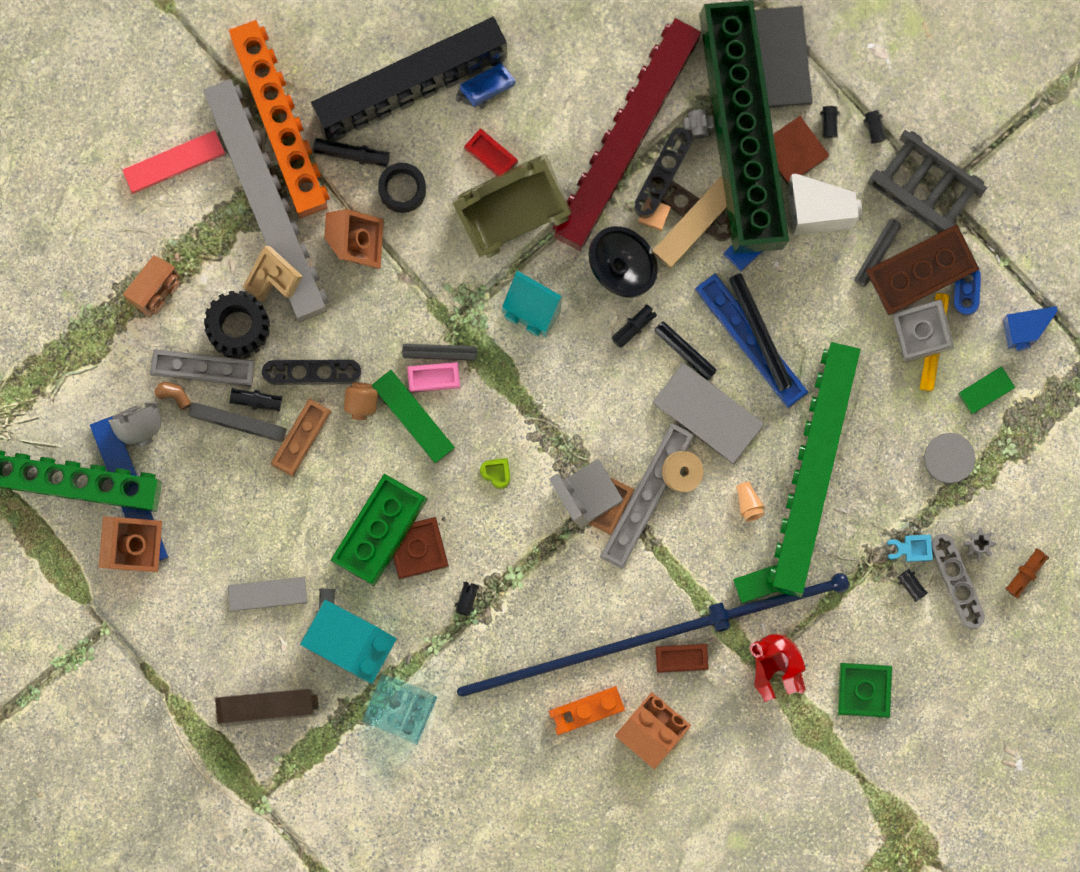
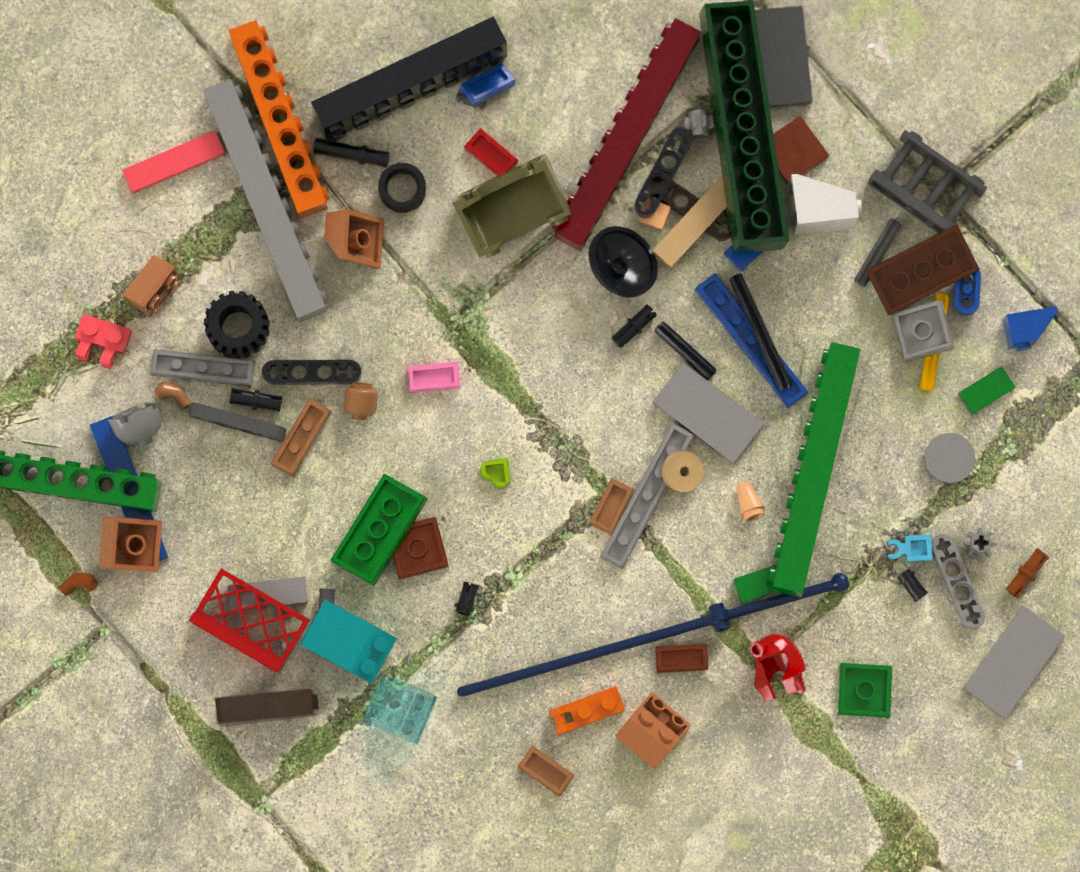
tan tile [243,246,303,302] -> none
green tile [372,370,455,464] -> none
dark grey axle [402,344,477,361] -> none
teal slope [502,271,562,337] -> none
light grey bracket [549,459,623,528] -> none
black pin [820,106,840,138] -> none
black pin [863,110,887,144] -> none
none -> dark orange arm [58,573,98,596]
none -> coral plate [75,314,132,369]
none -> red fence [188,568,310,674]
none -> medium nougat tile [517,746,575,797]
none -> light grey tile [962,605,1065,719]

